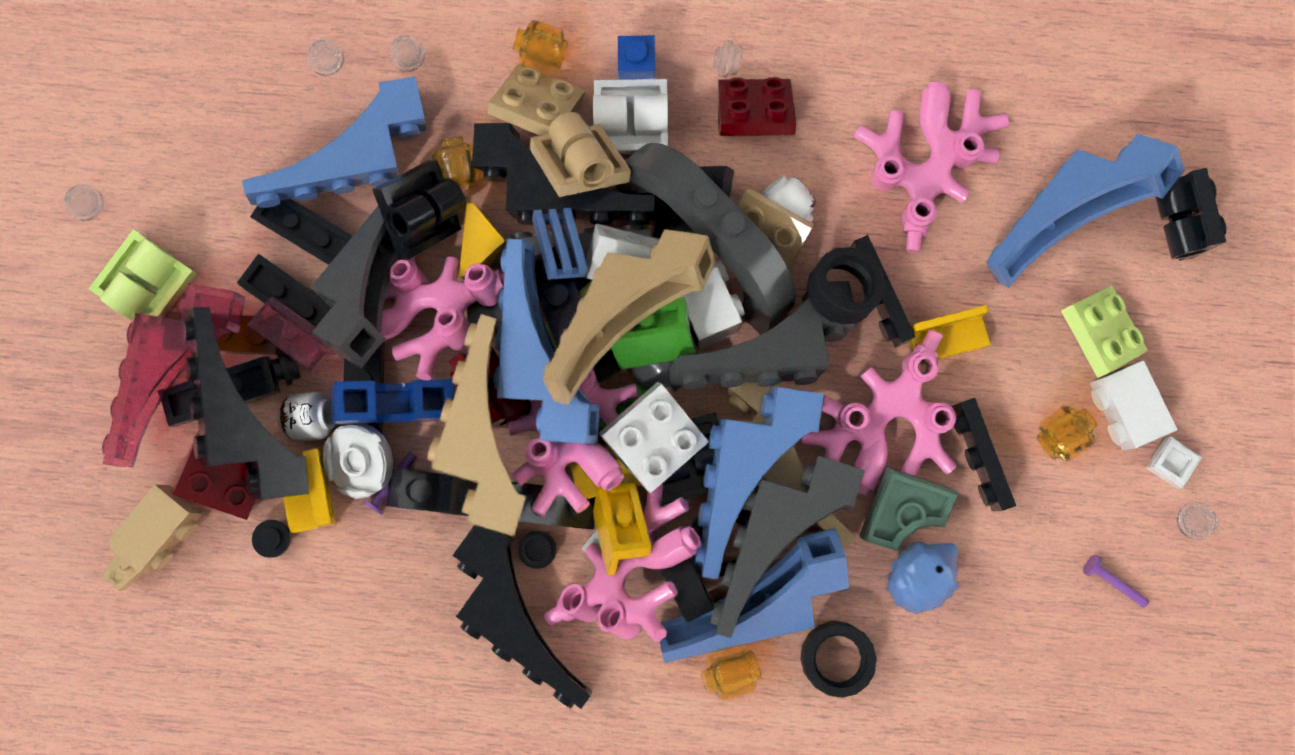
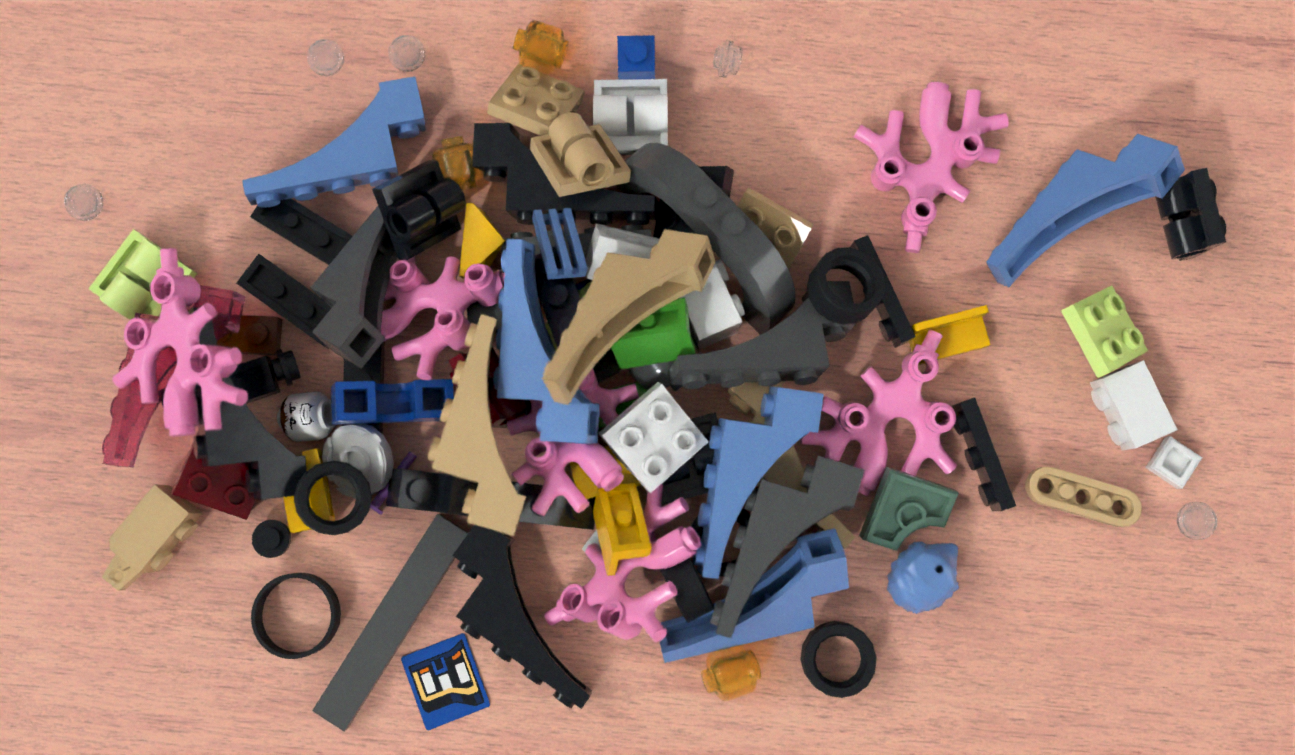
clear pink hinge [247,296,337,372] -> none
black plate [518,531,557,569] -> none
dark red plate [718,77,796,136] -> none
white head [761,175,816,222] -> none
clear yellow head [1036,405,1097,462] -> none
medium lavender pin [1083,555,1149,608] -> none
none -> bright pink plant [113,248,248,436]
none -> black tyre [251,573,341,659]
none -> black tyre [294,461,372,536]
none -> dark grey tile [312,514,469,731]
none -> sticker [401,633,490,730]
none -> tan plate [1025,467,1142,527]

